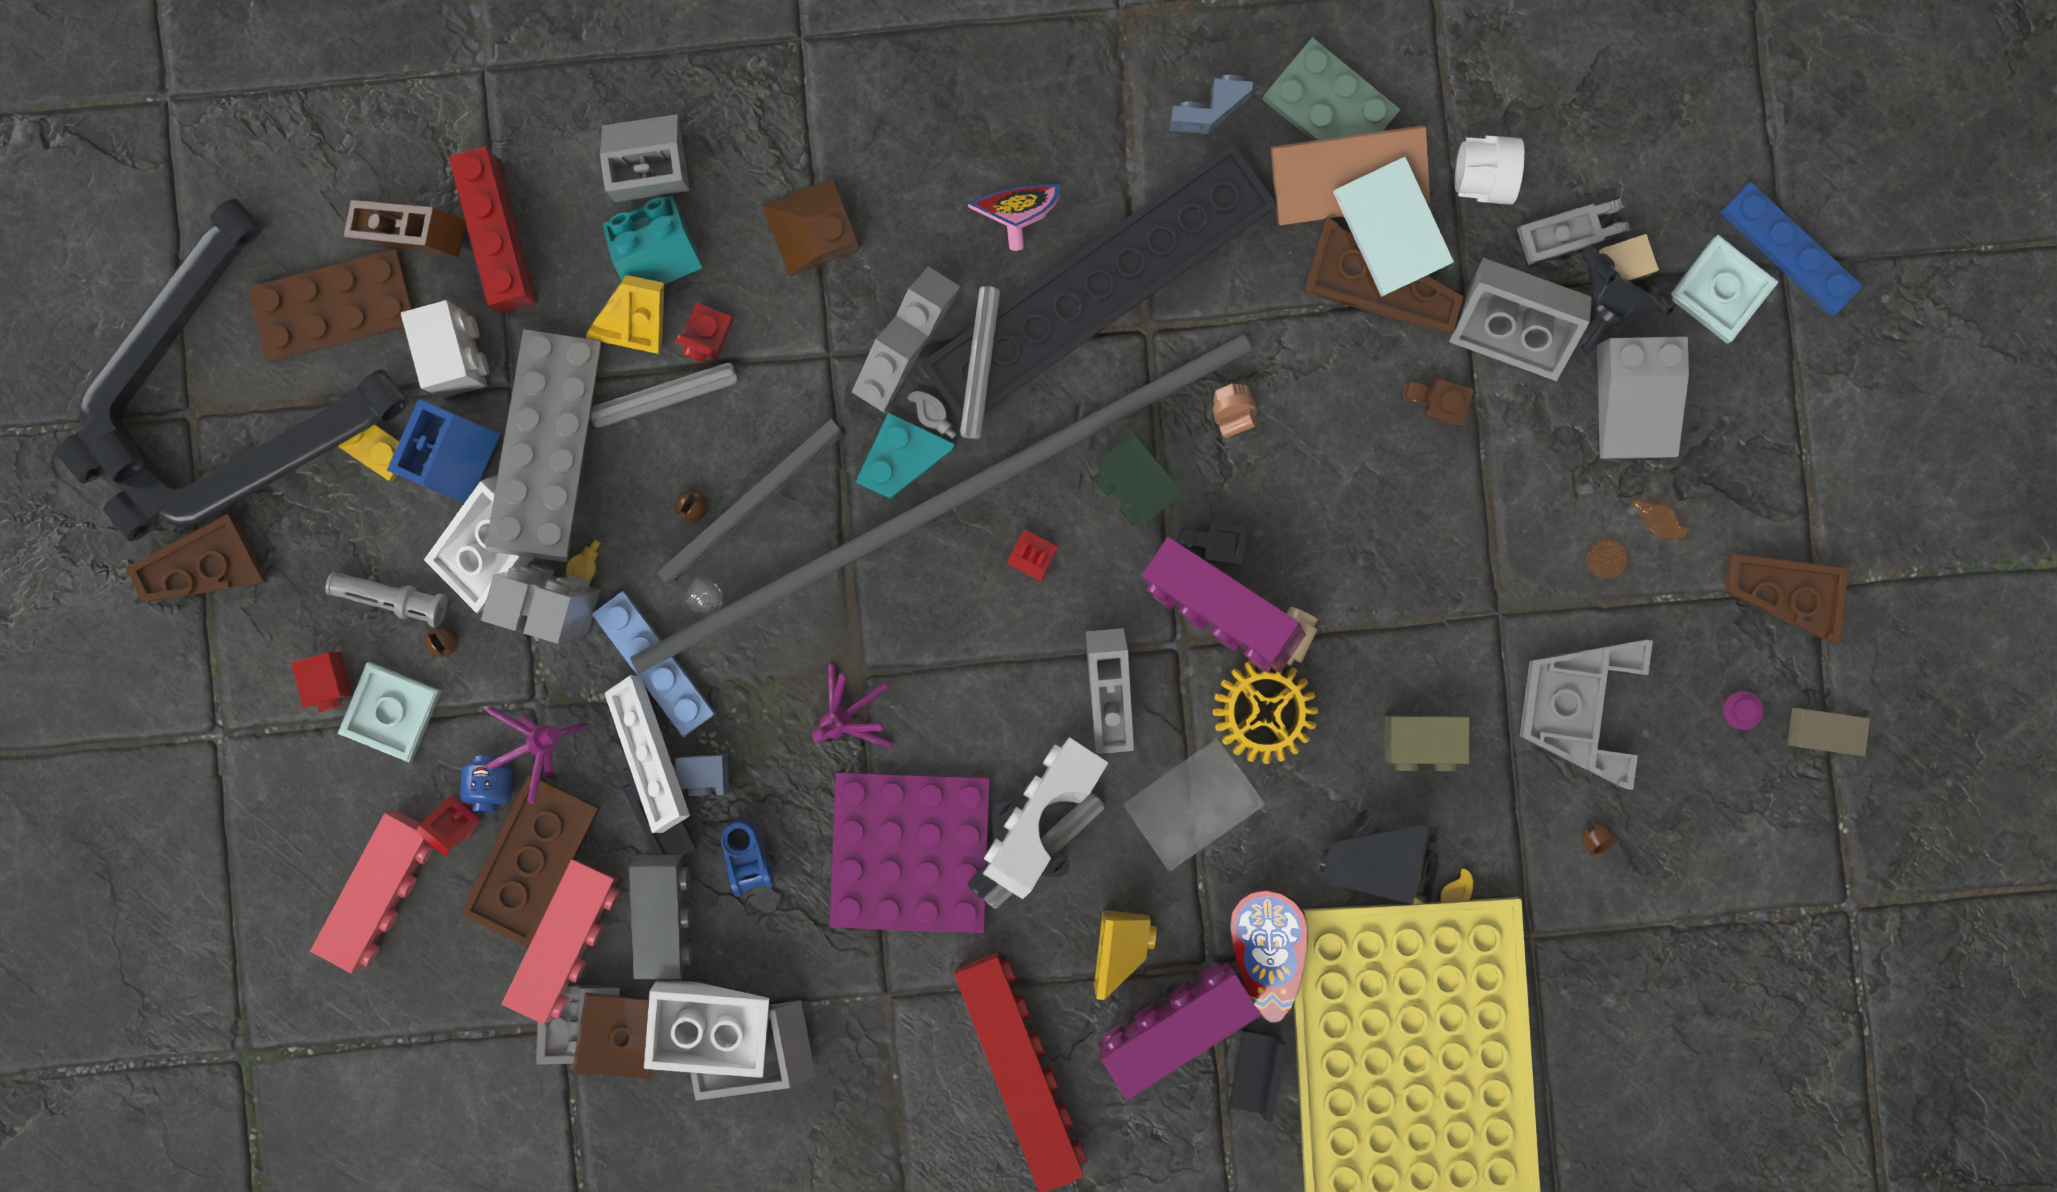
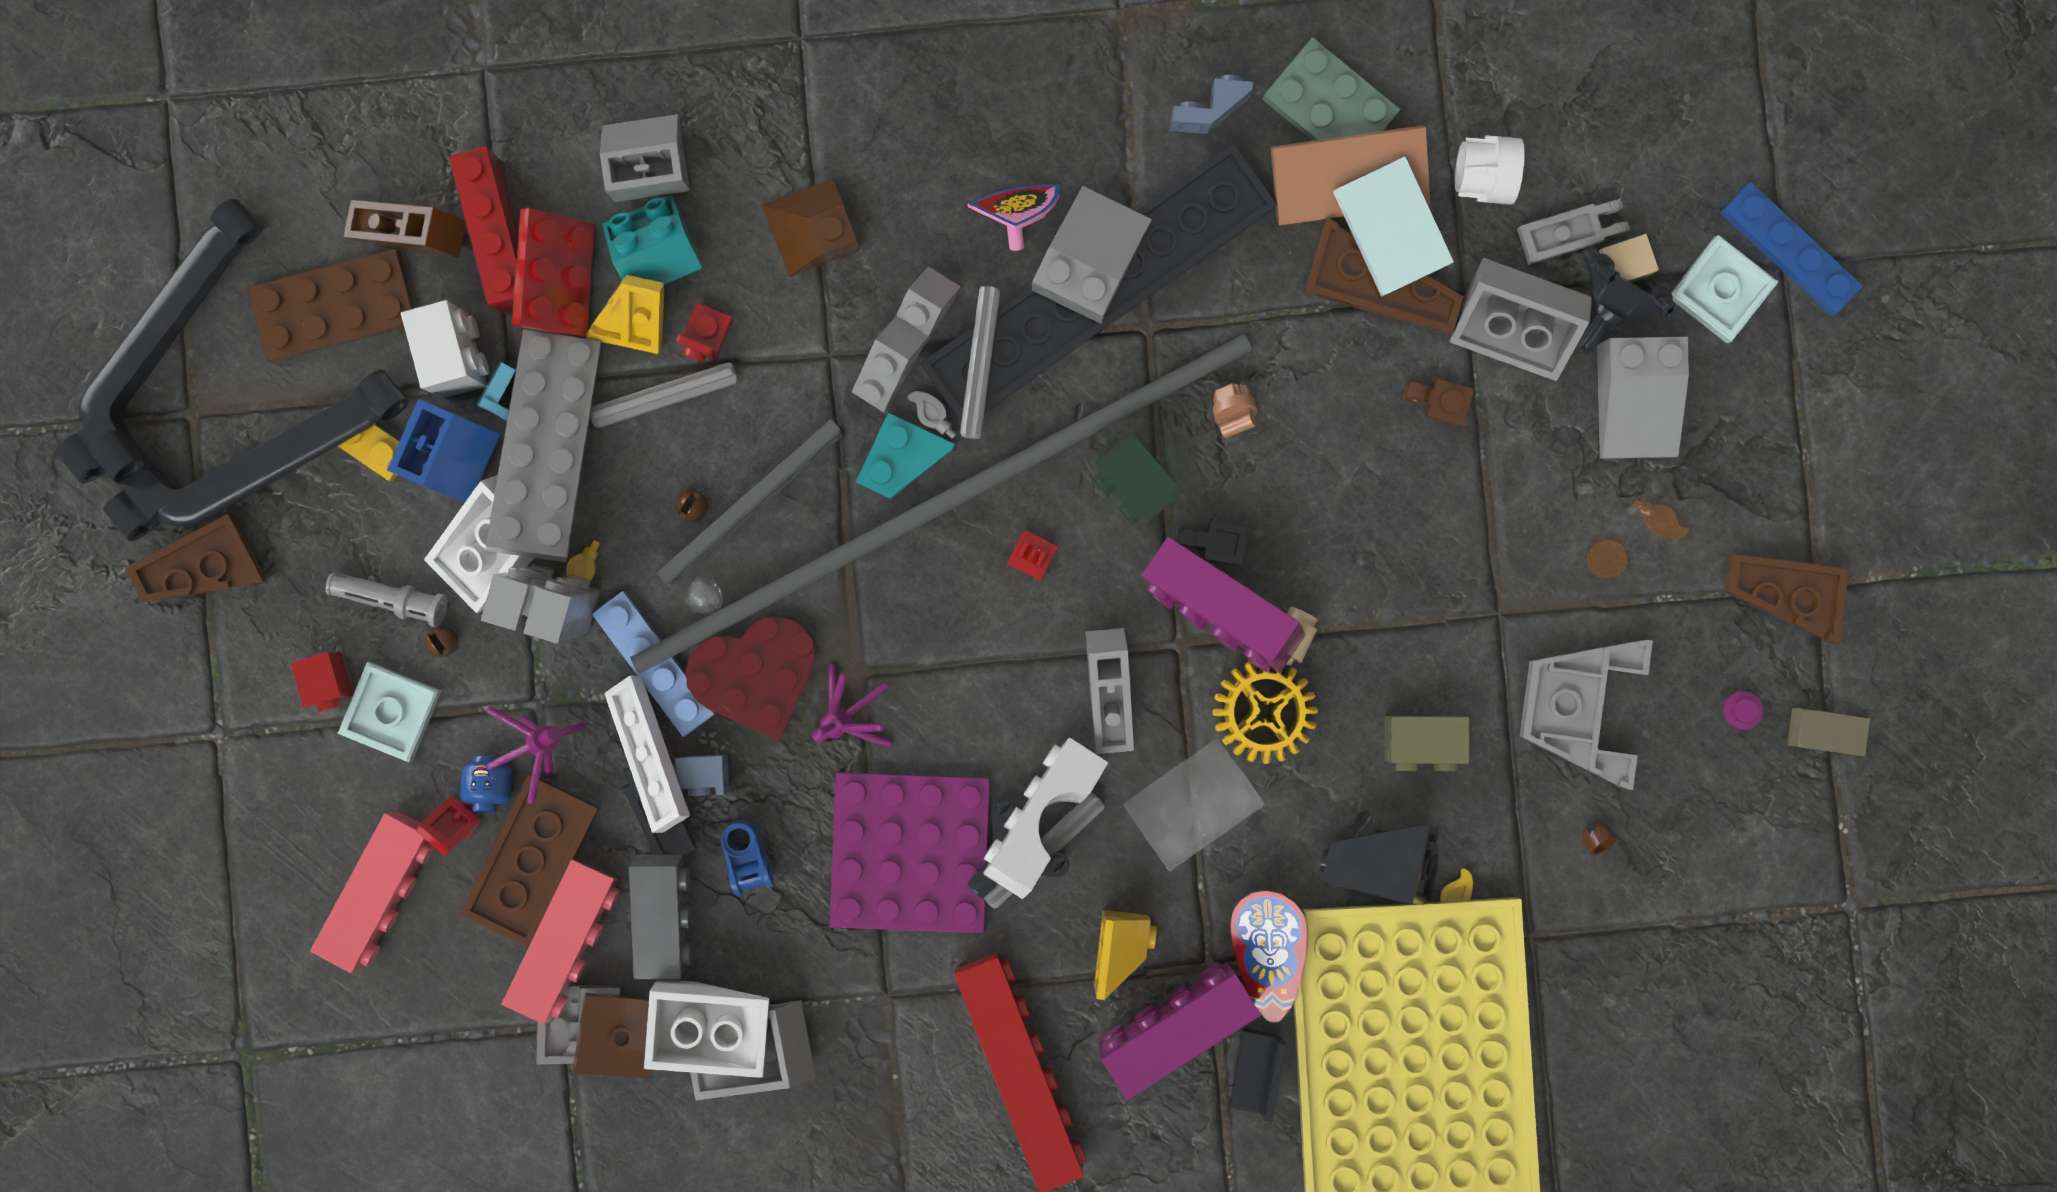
none -> medium azure tile [477,362,516,421]
none -> red plate [512,208,595,338]
none -> dark red plate [685,616,815,741]
none -> light grey slope [1032,186,1152,324]

